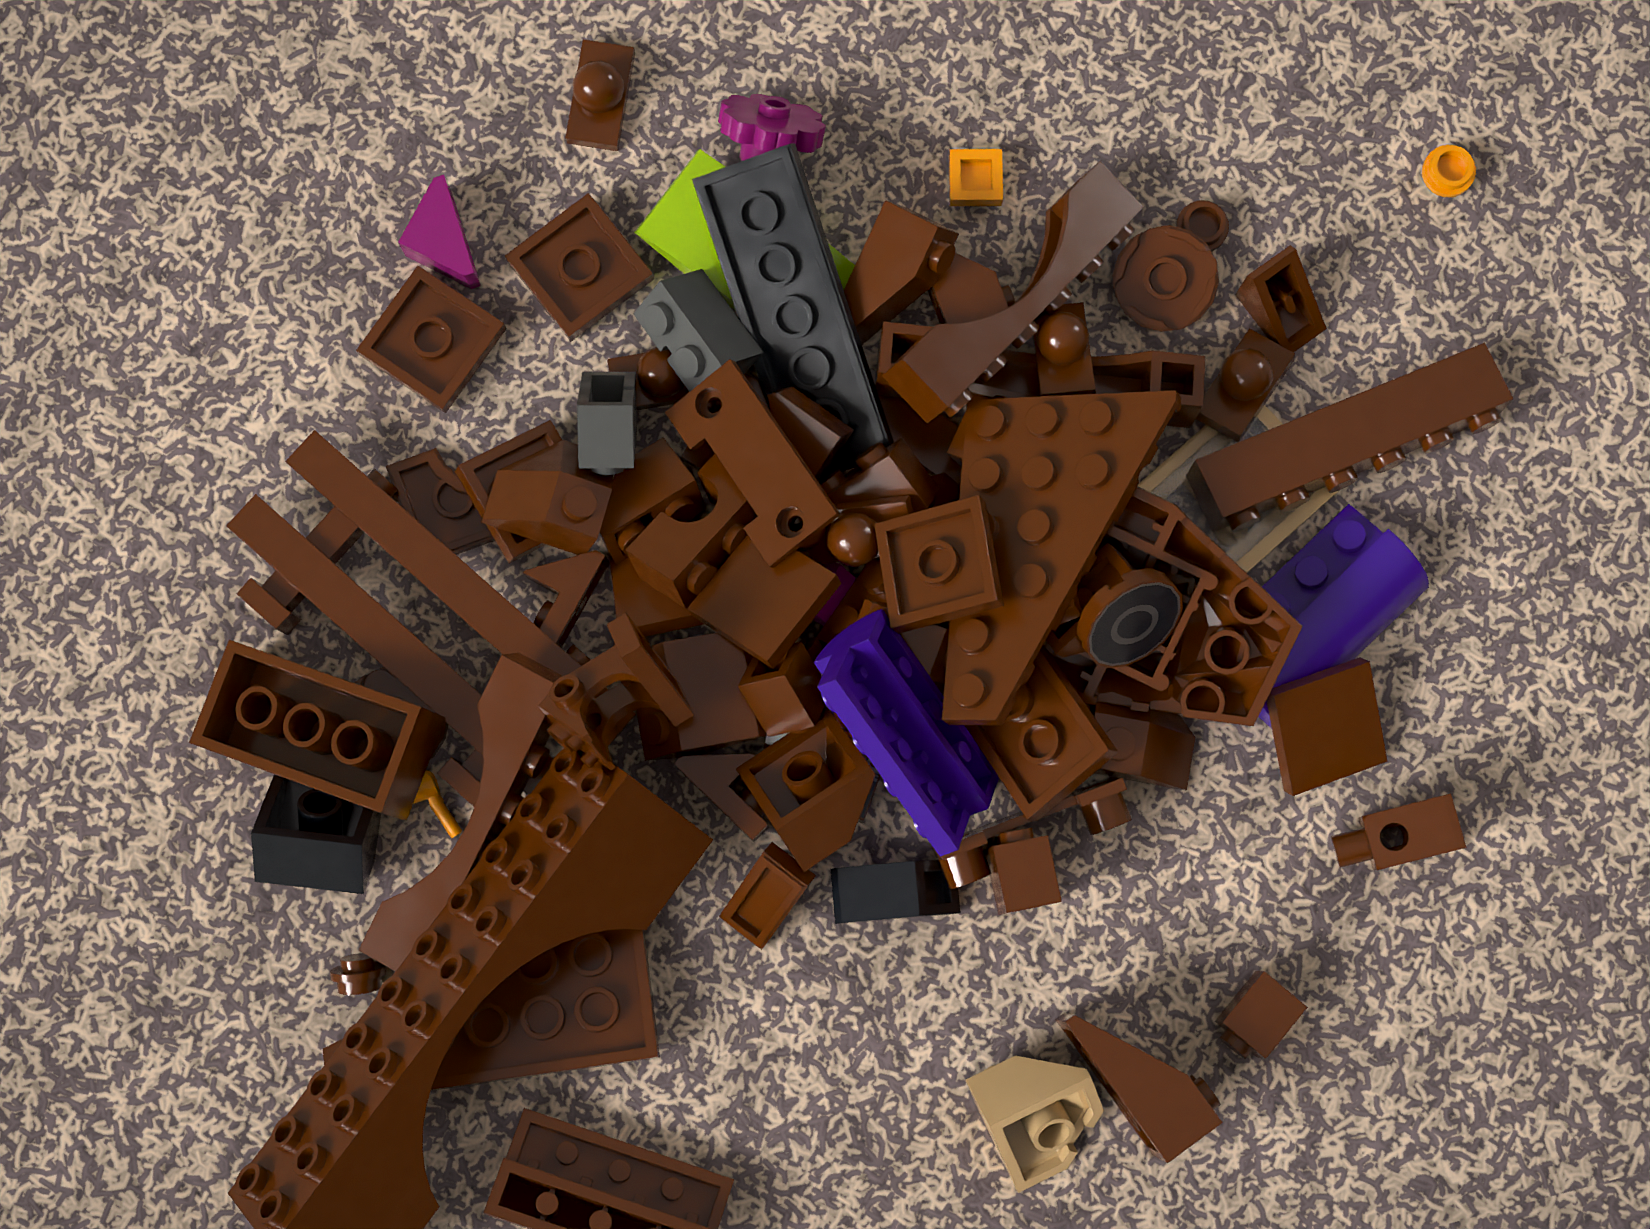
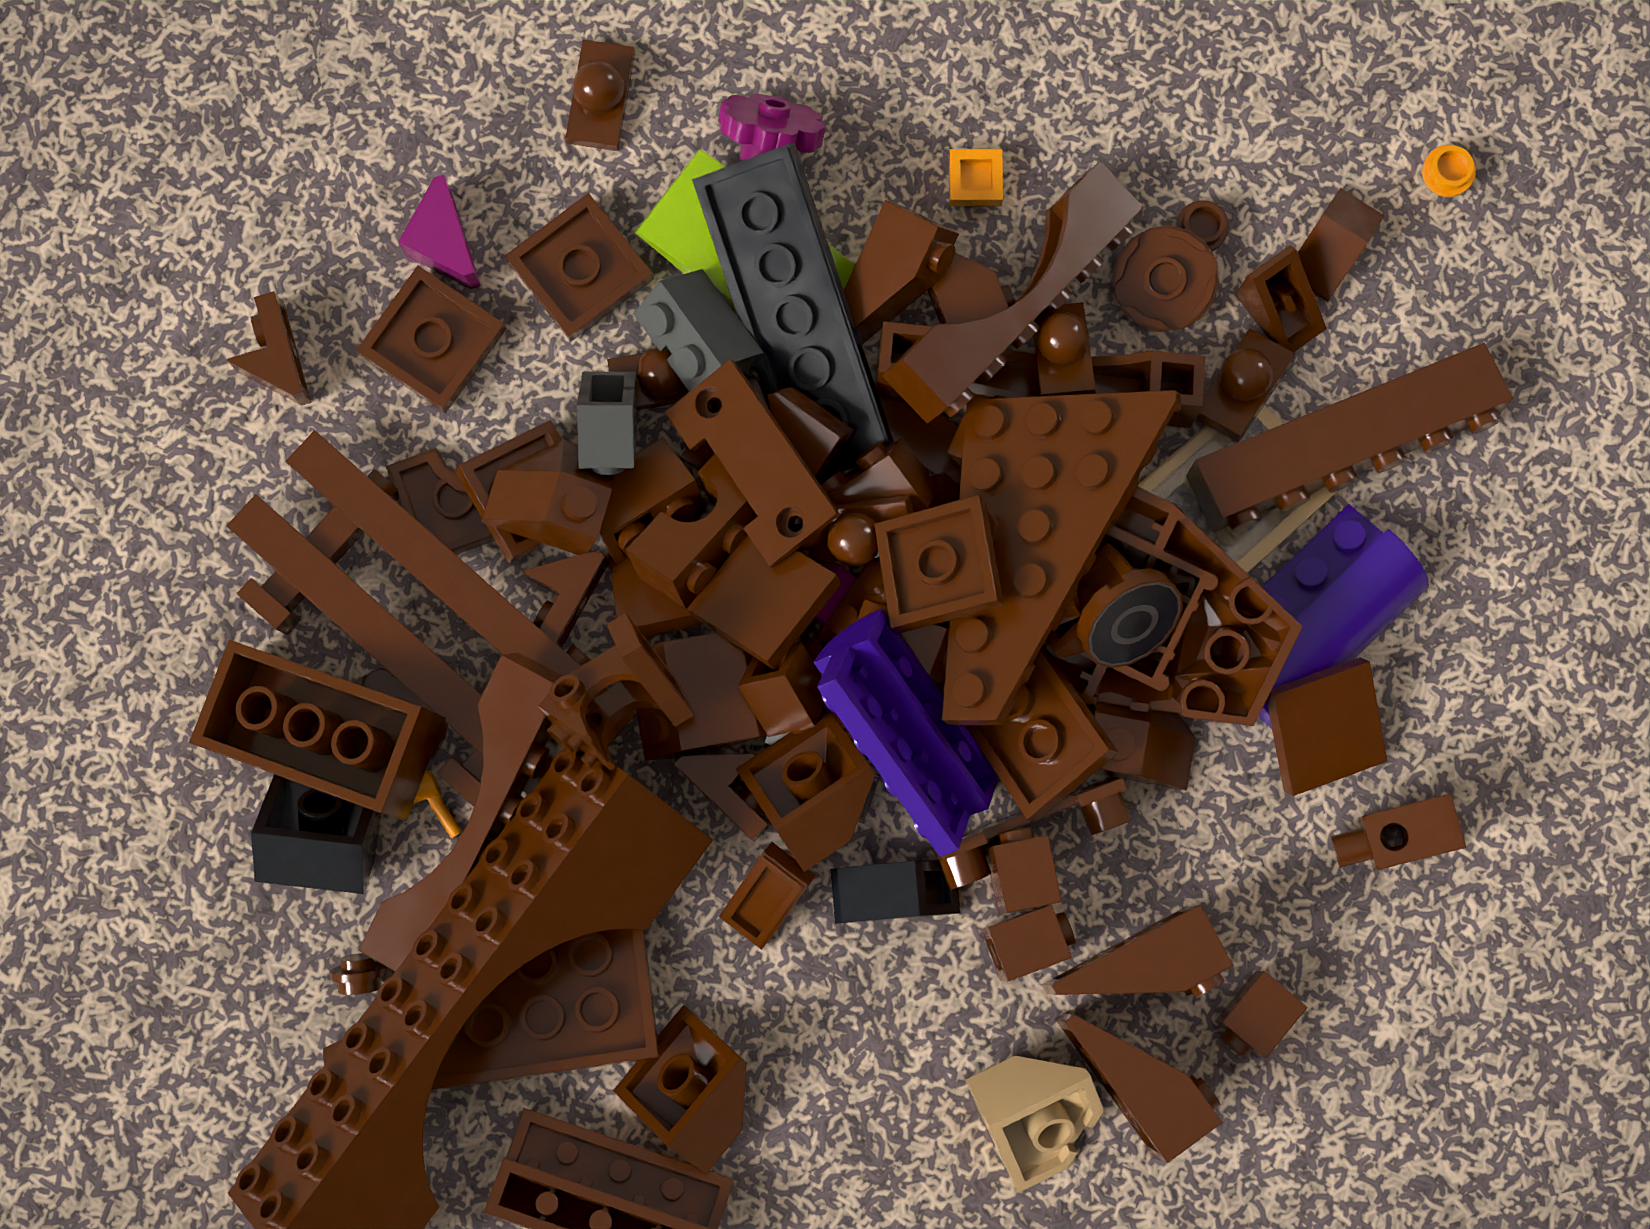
none -> reddish brown slope [227,291,312,406]
none -> reddish brown slope [613,1005,747,1174]
none -> reddish brown brick [981,904,1076,982]
none -> reddish brown slope [1042,905,1233,997]
none -> reddish brown slope [1297,188,1384,302]

